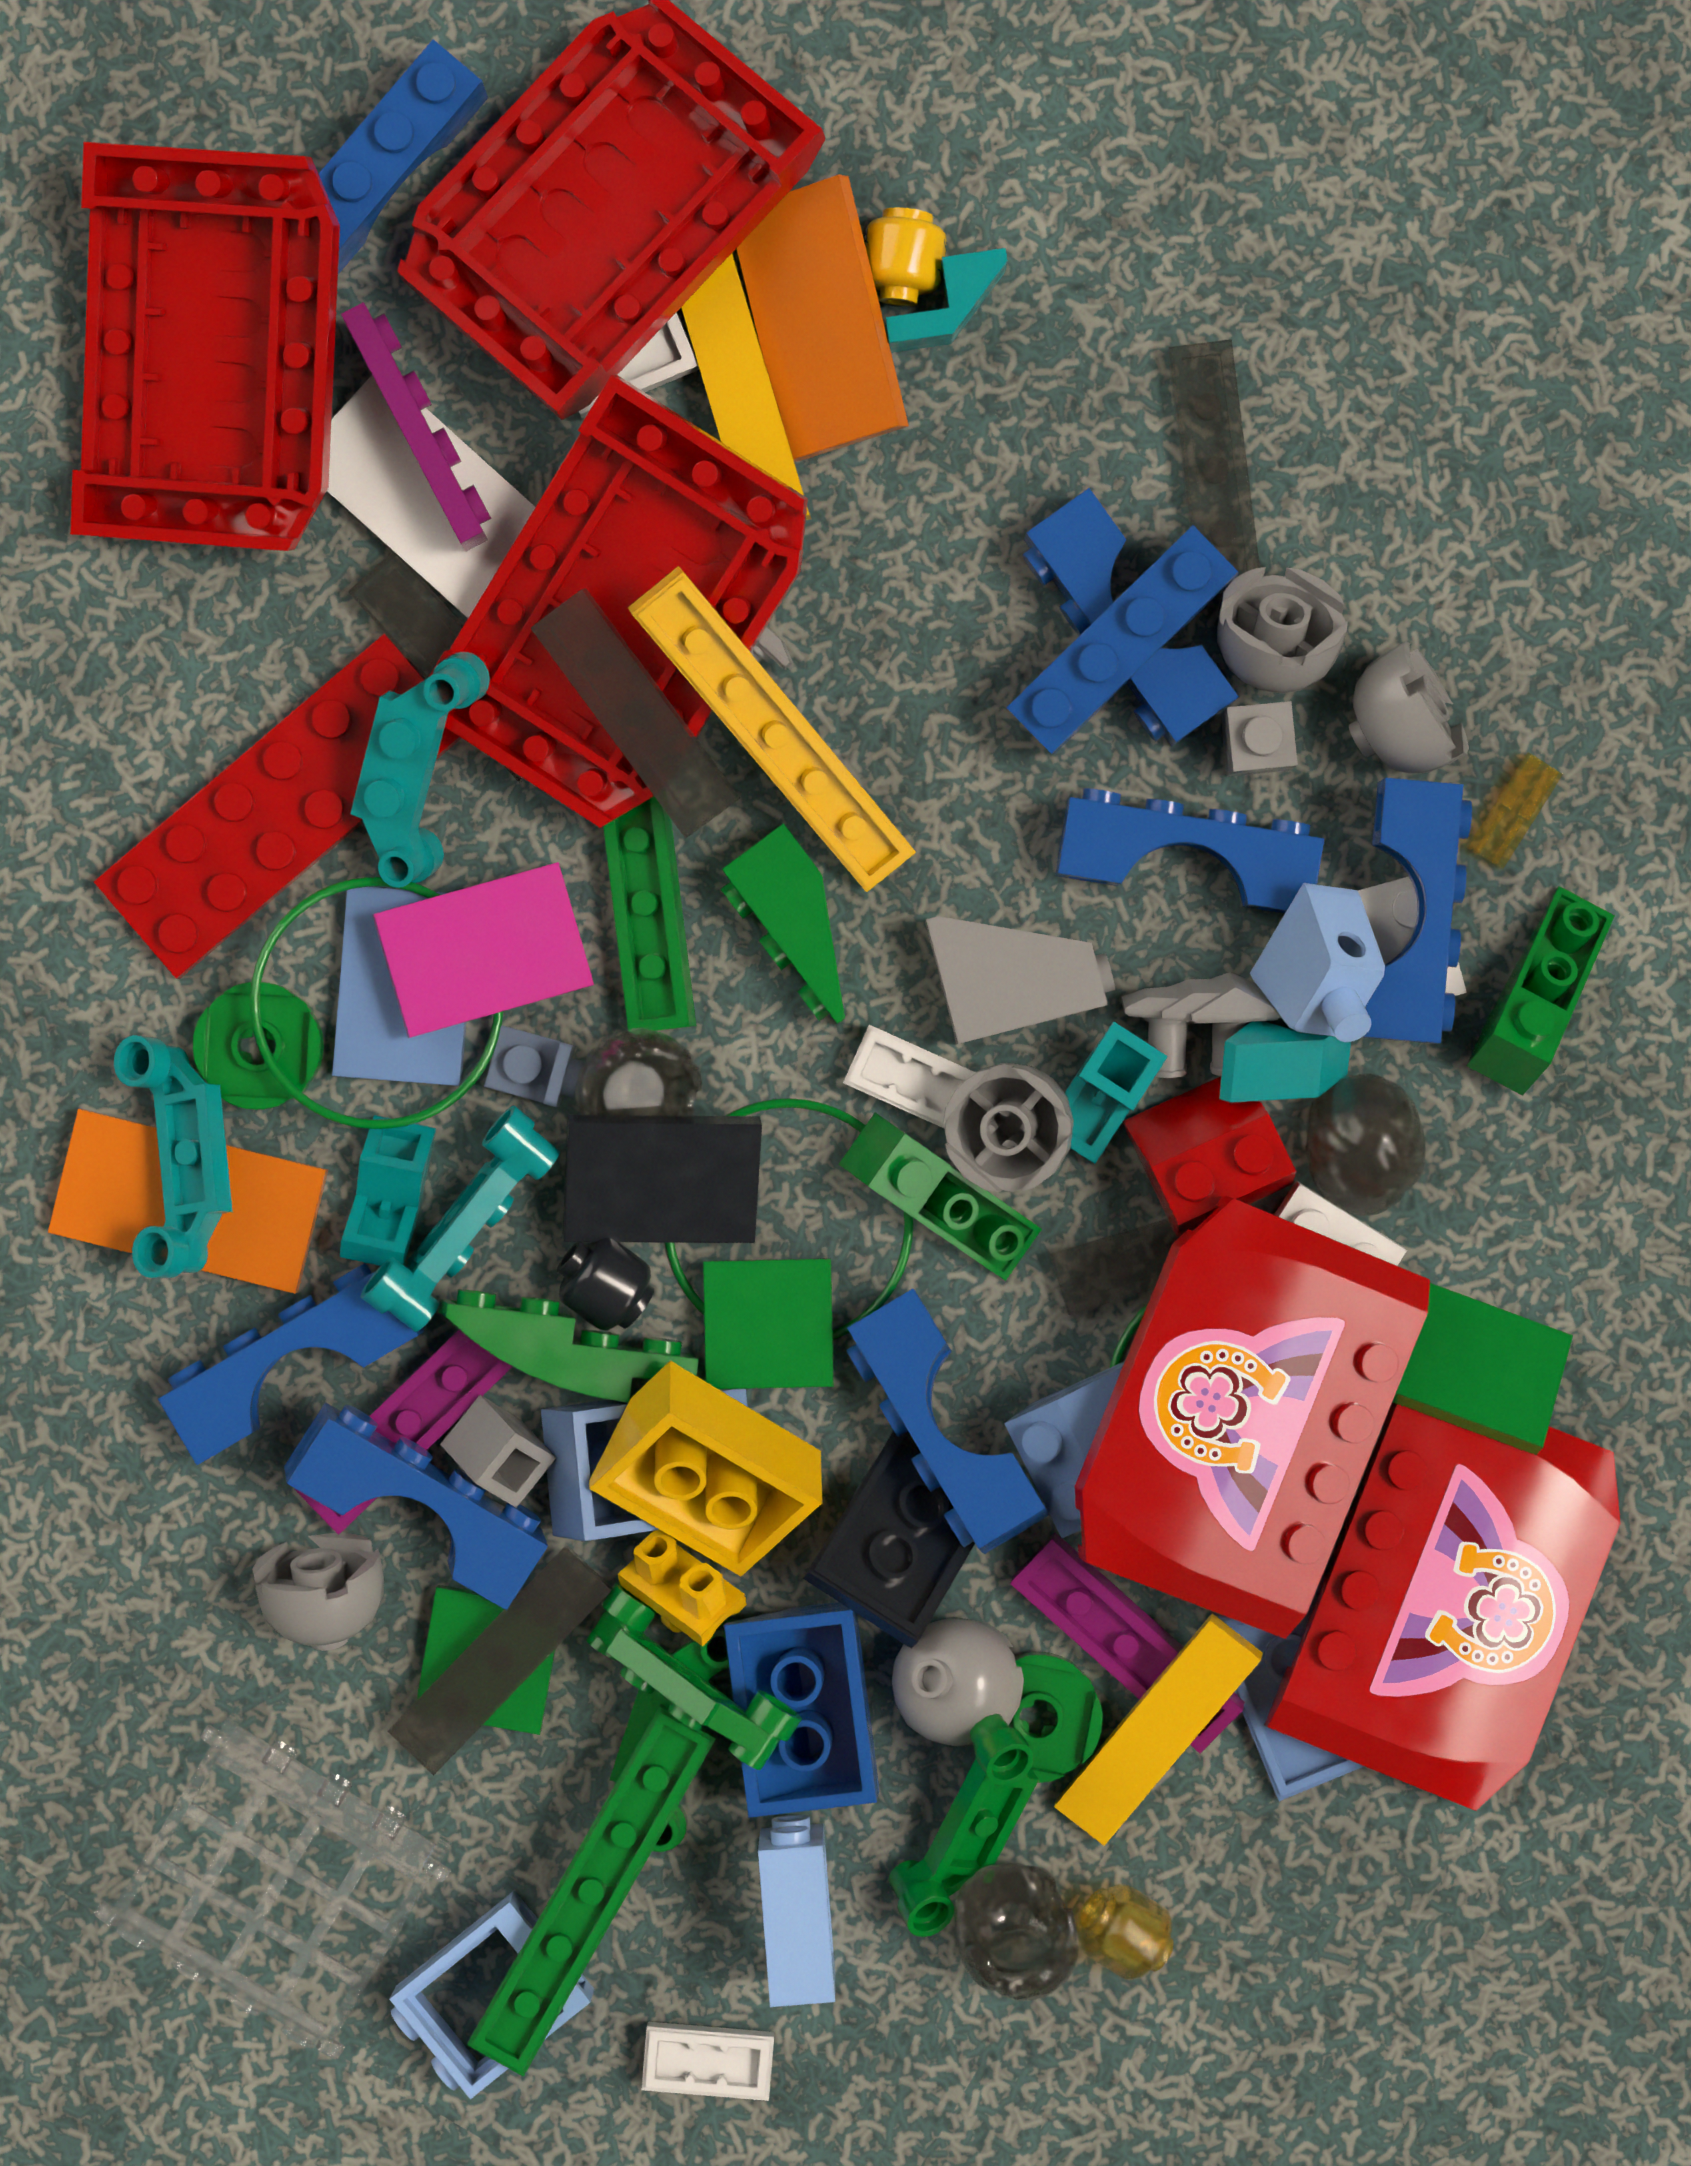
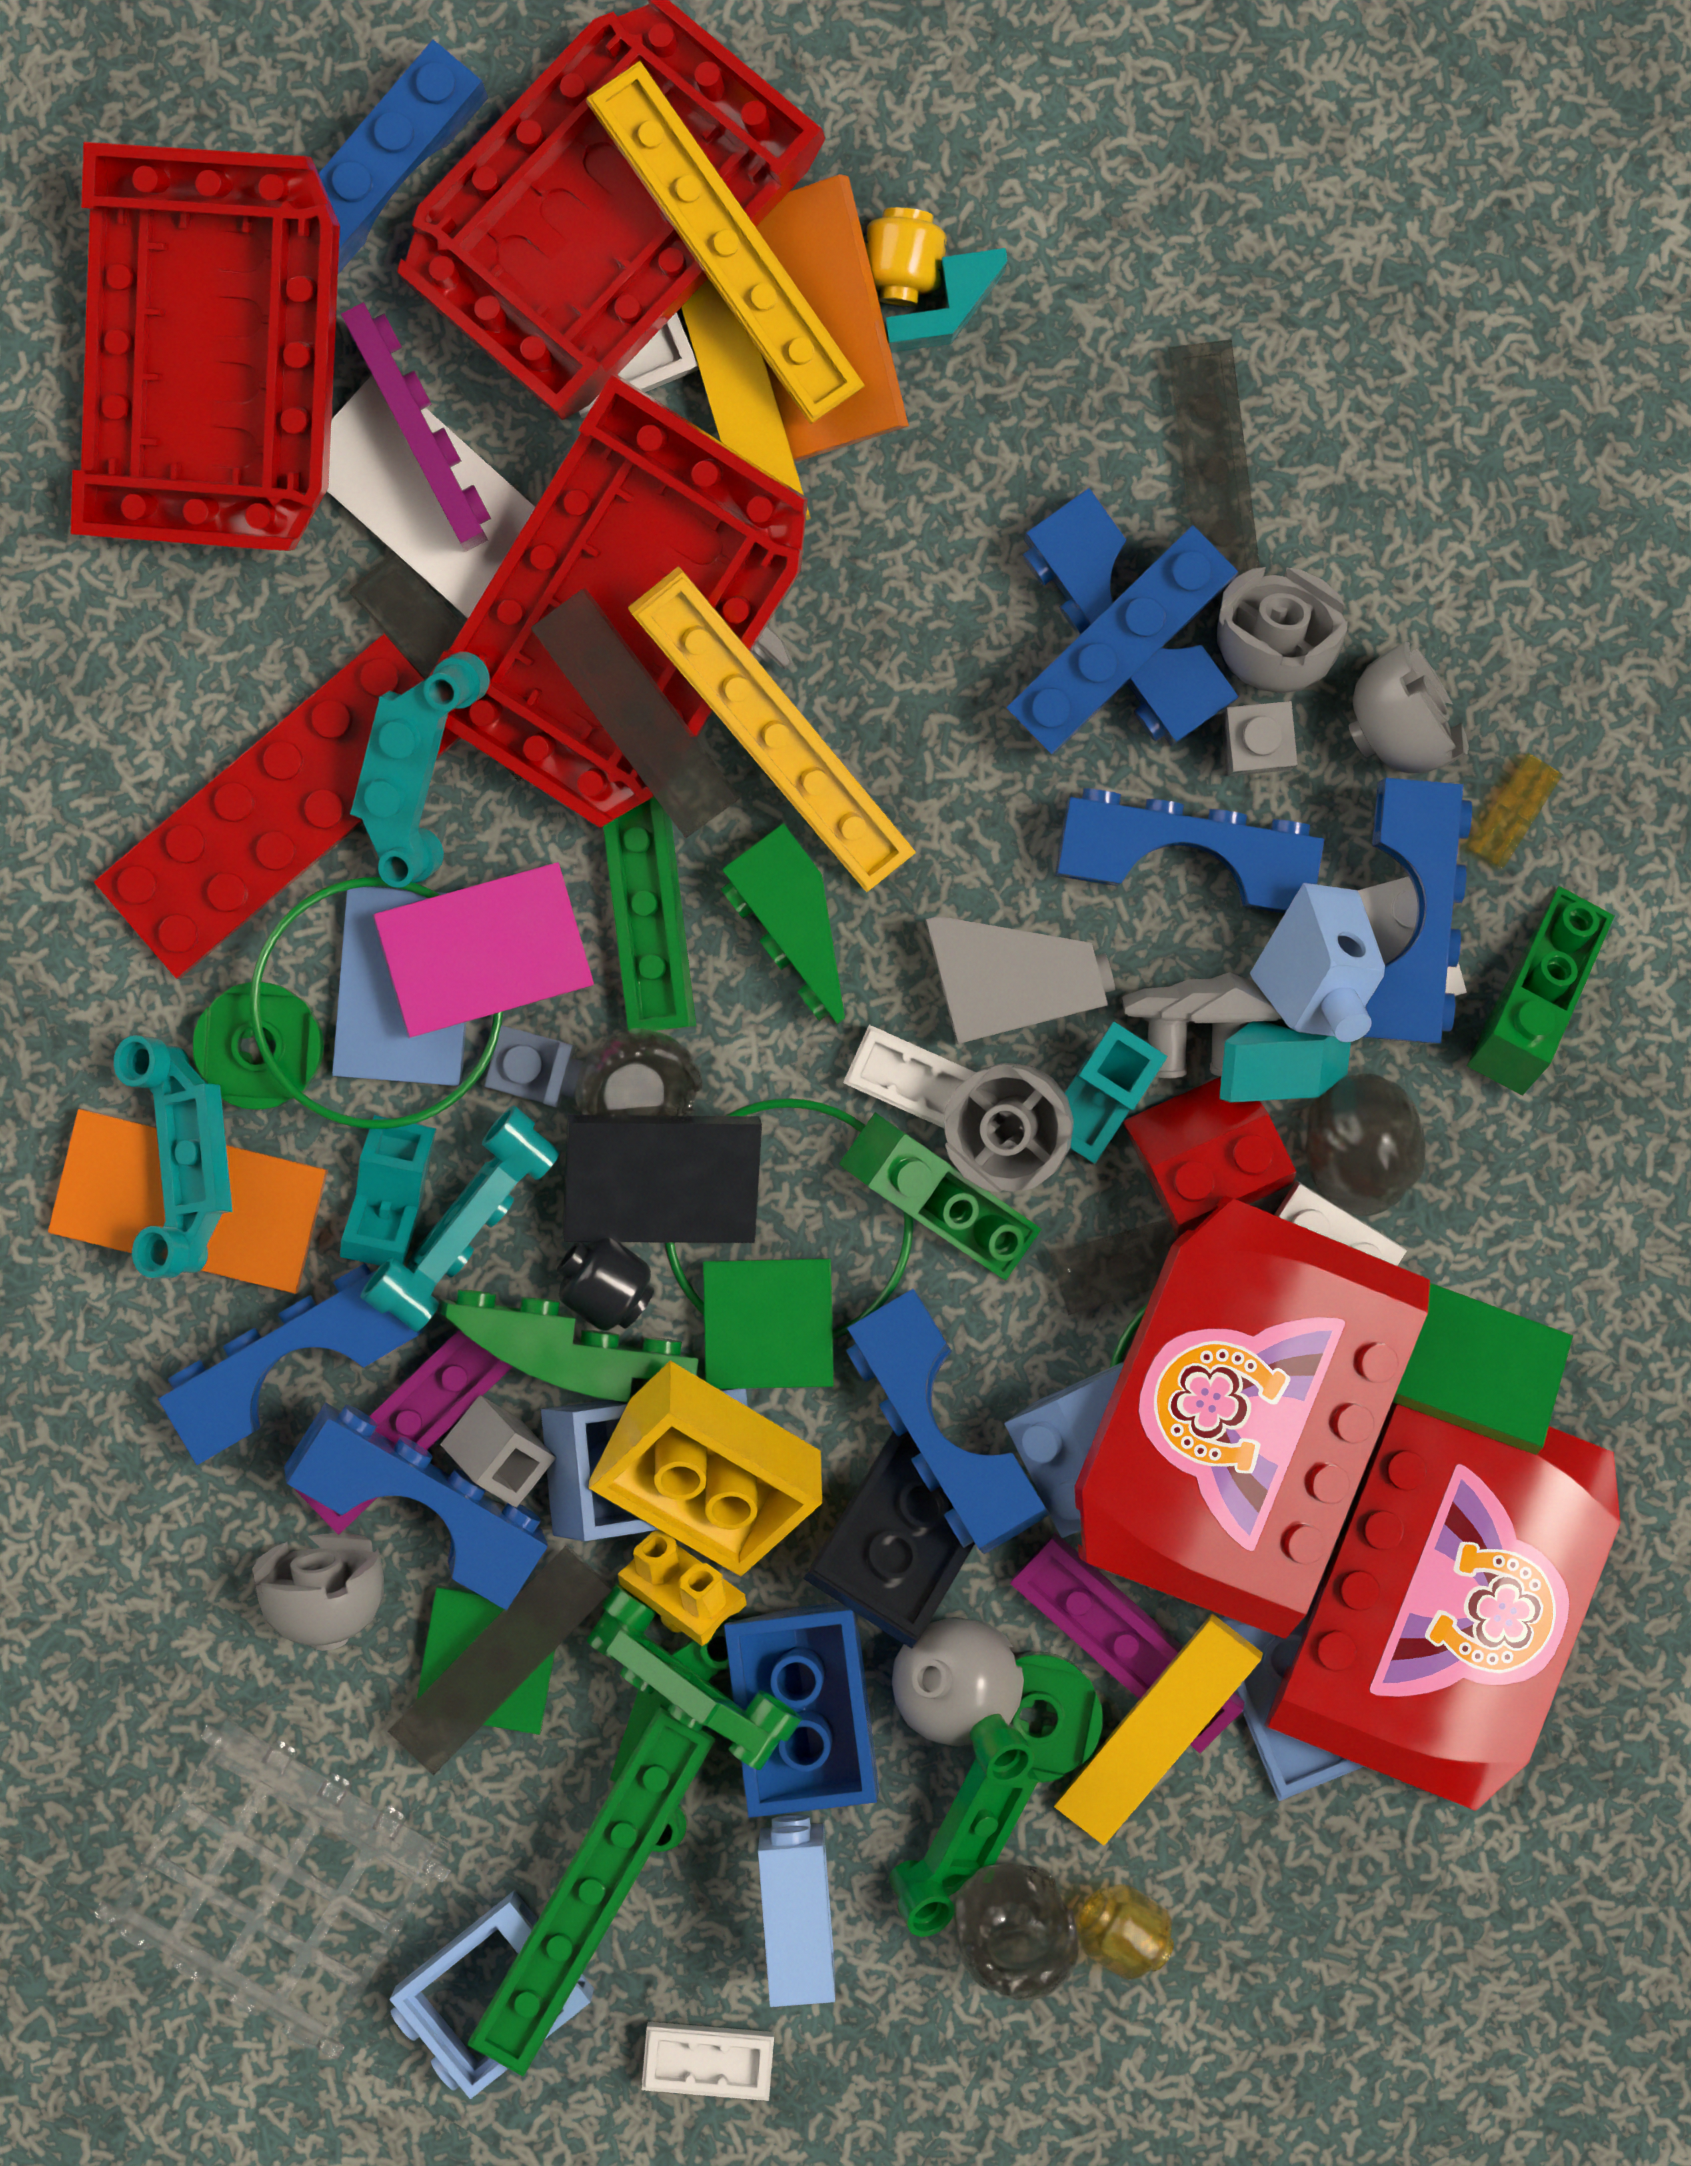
none -> yellow tile [586,61,865,425]

